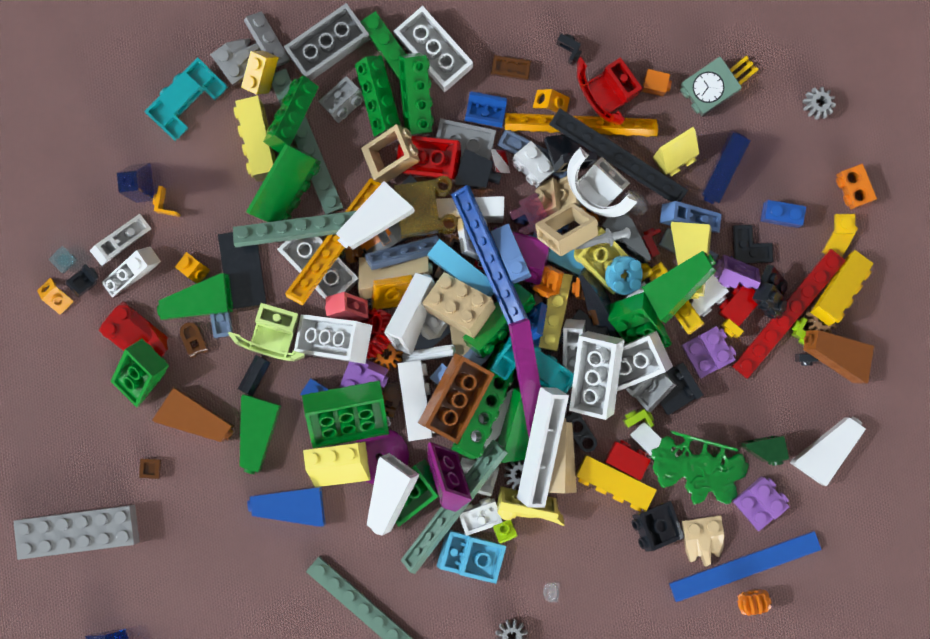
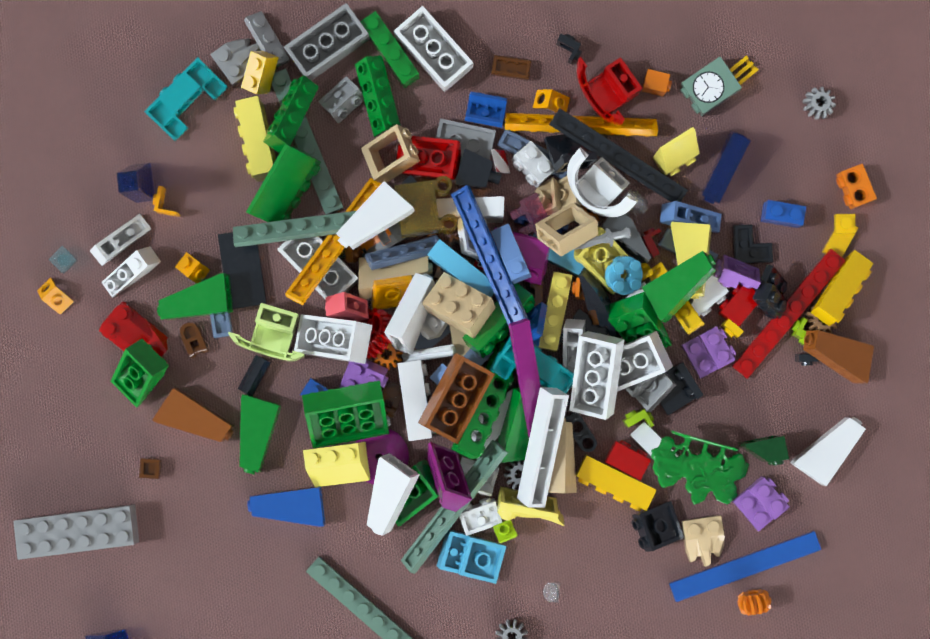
black bracket [66,264,98,298] -> none
green brick [398,53,434,135] -> none
orange bracket [533,265,564,298] -> none

